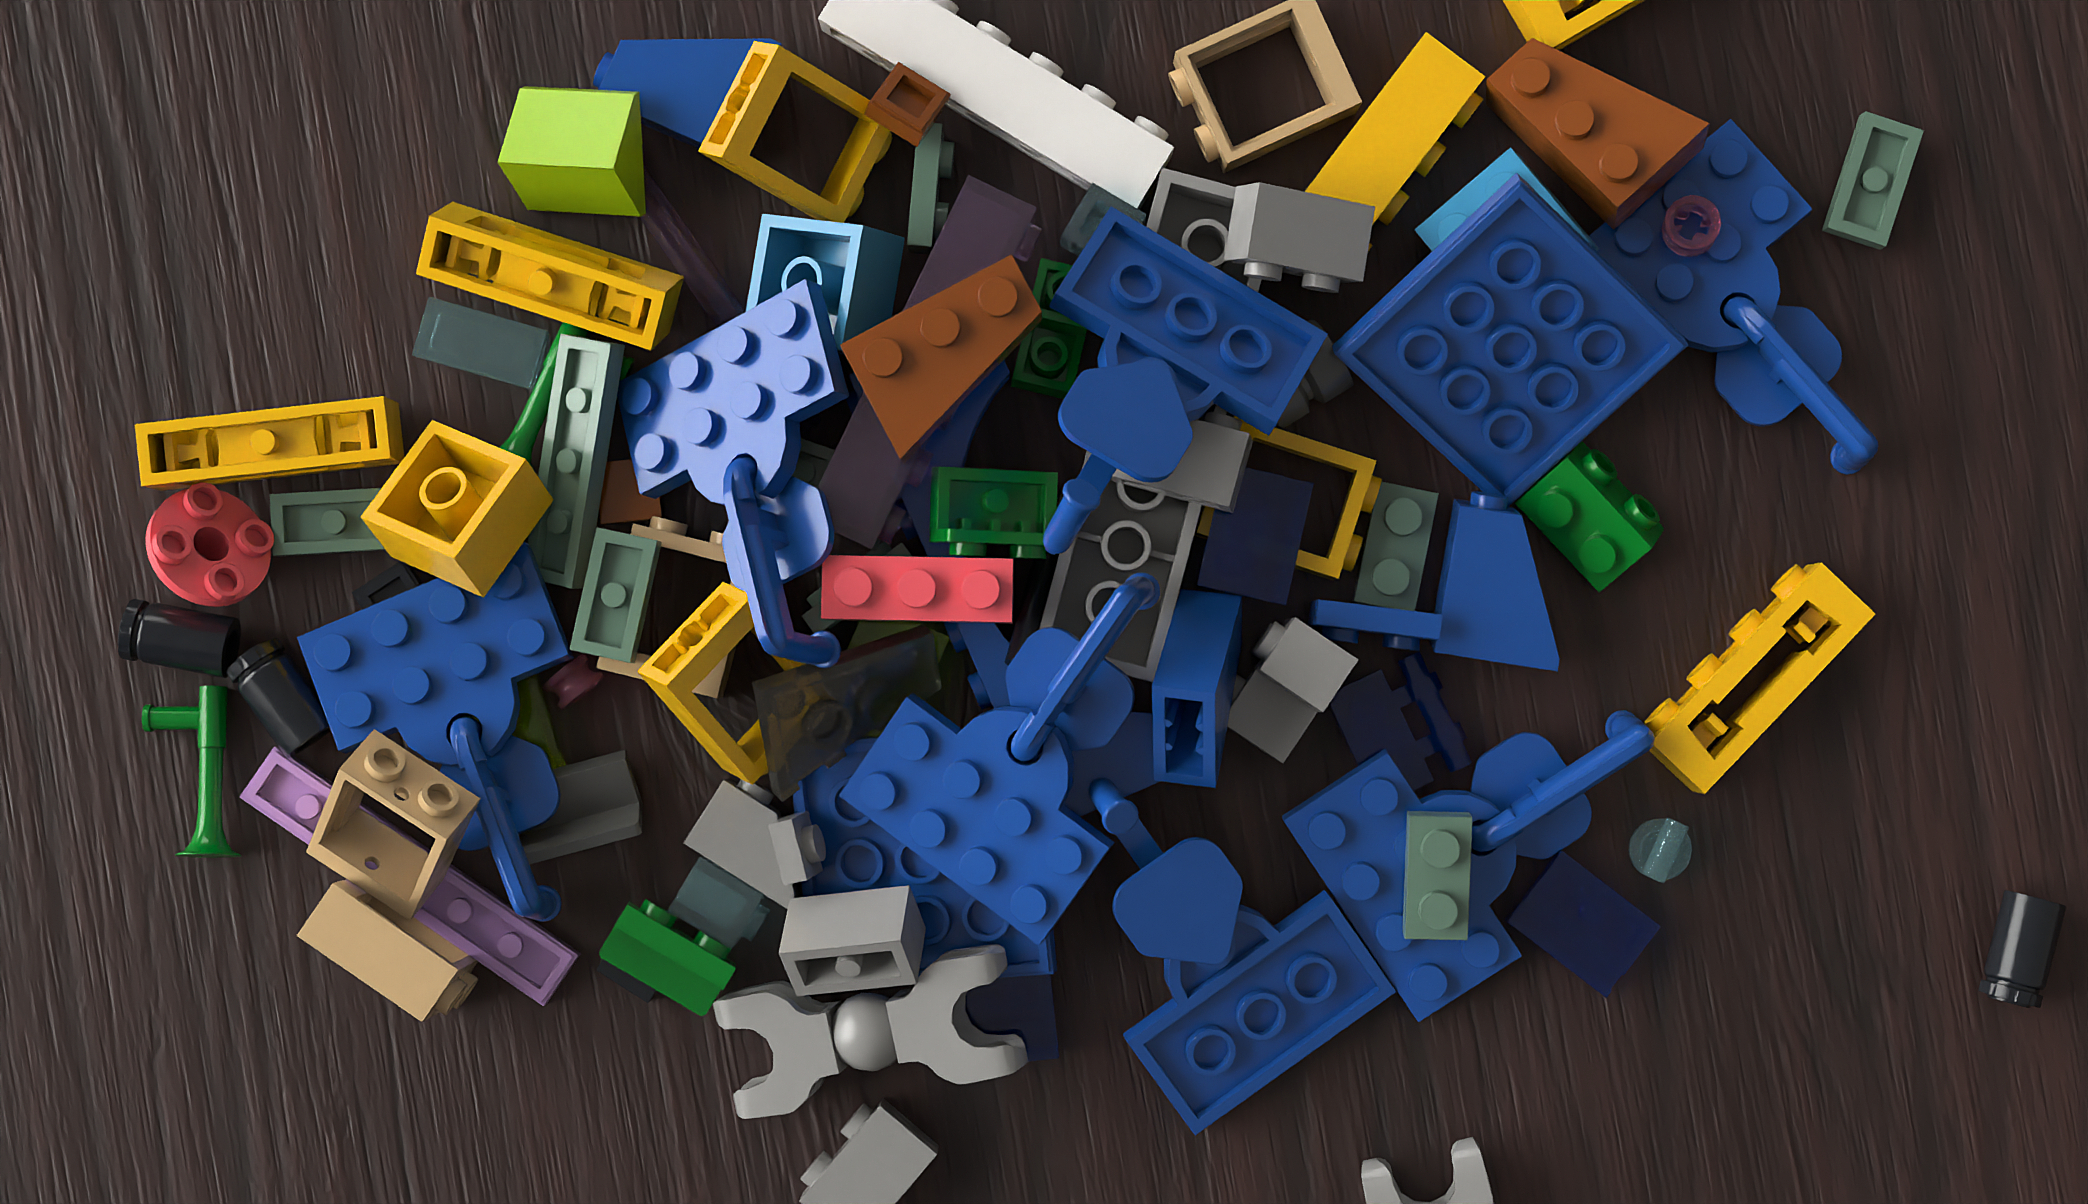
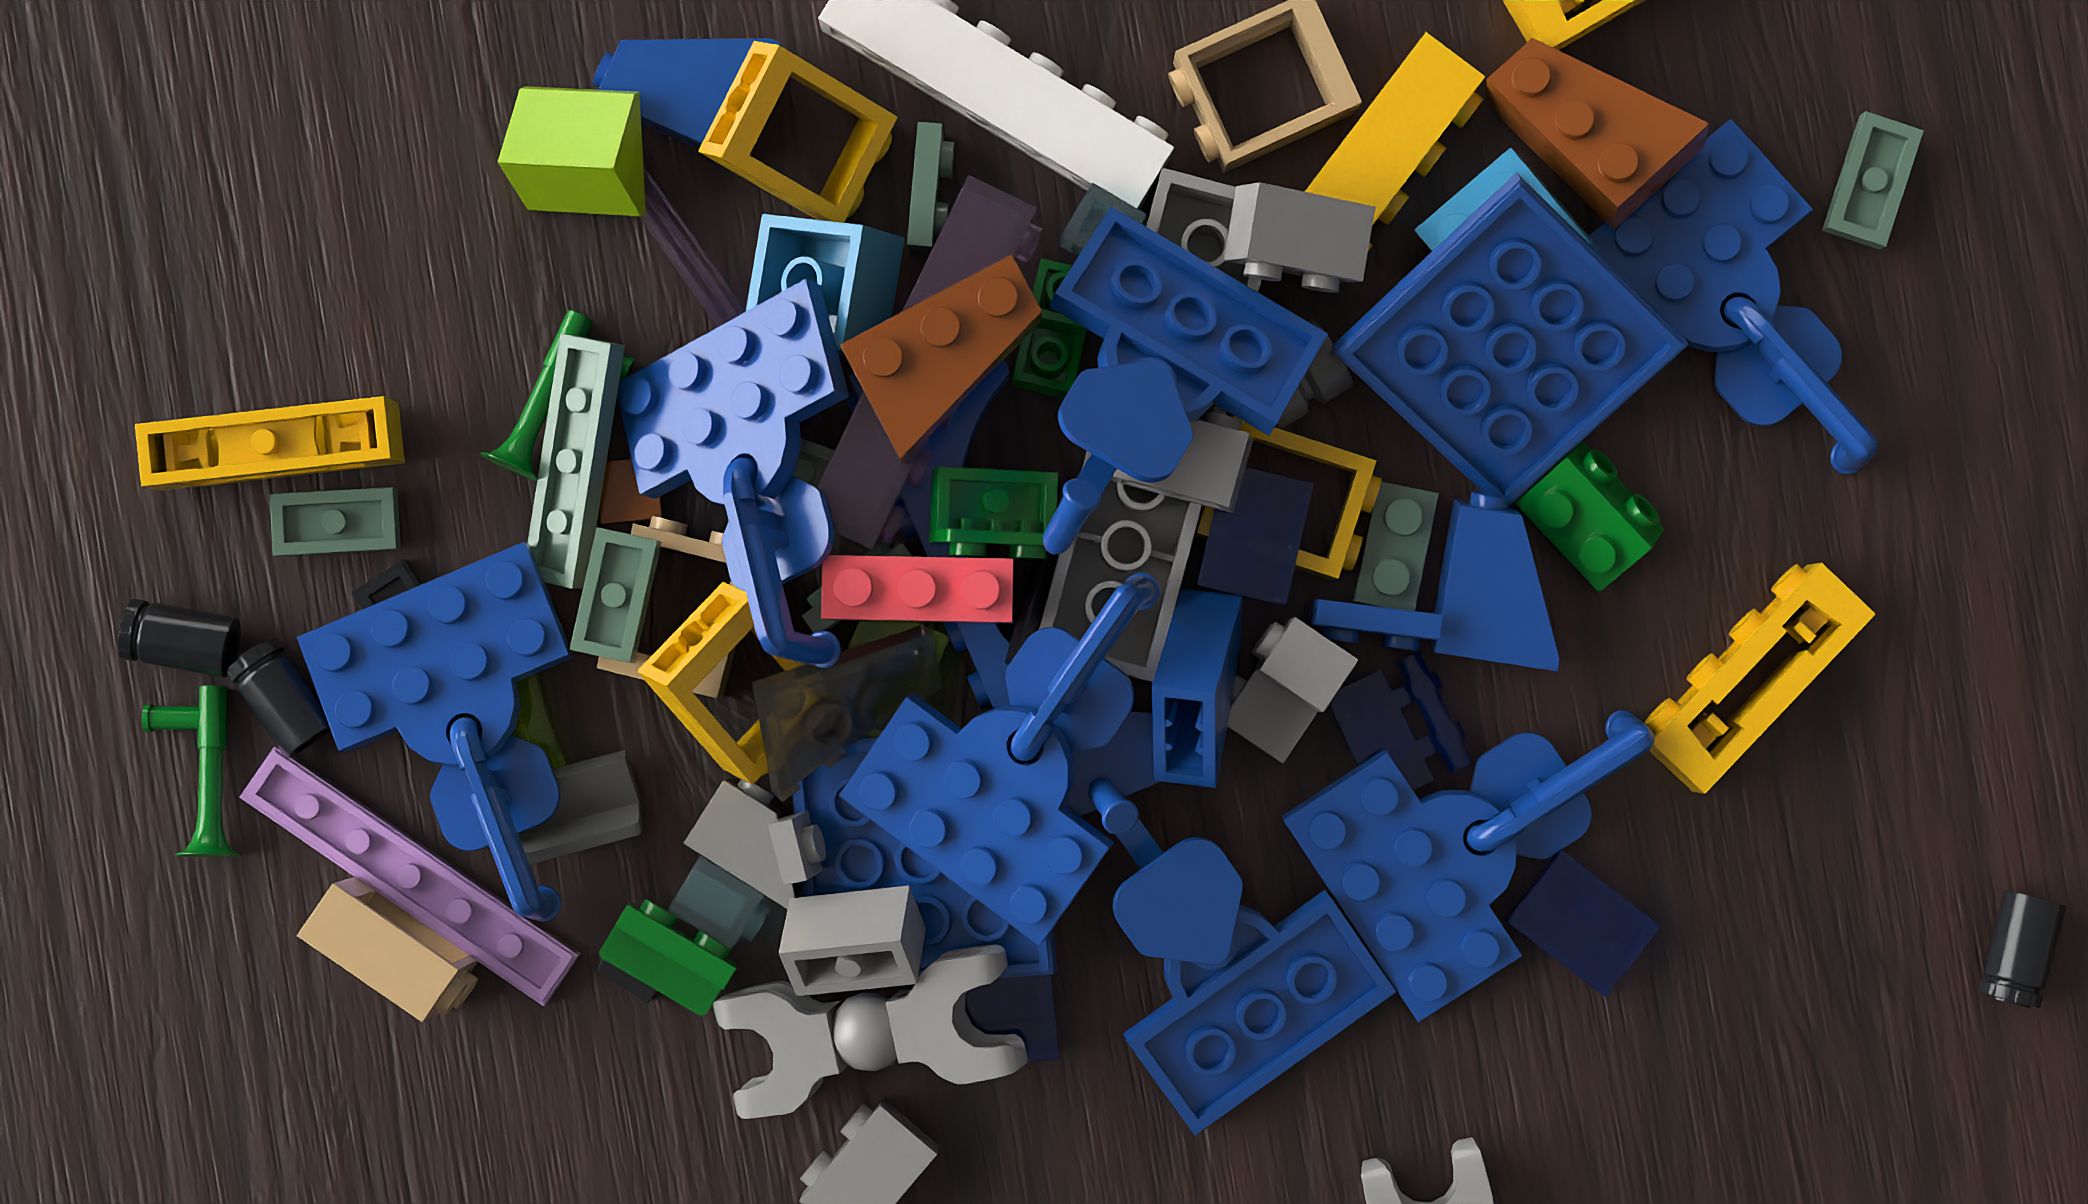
coral plate [146,482,274,607] -> none
tan window [306,729,480,920] -> none
yellow brick [361,420,554,598] -> none
clear light blue tile [412,297,550,391] -> none
yellow brick [416,201,684,350] -> none
clear pink bush [542,653,605,711] -> none
dark orange tile [864,62,951,147] -> none
sand green plate [1403,811,1472,940] -> none
clear light blue plate [1629,817,1692,884] -> none
clear pink bush [1662,195,1721,257] -> none

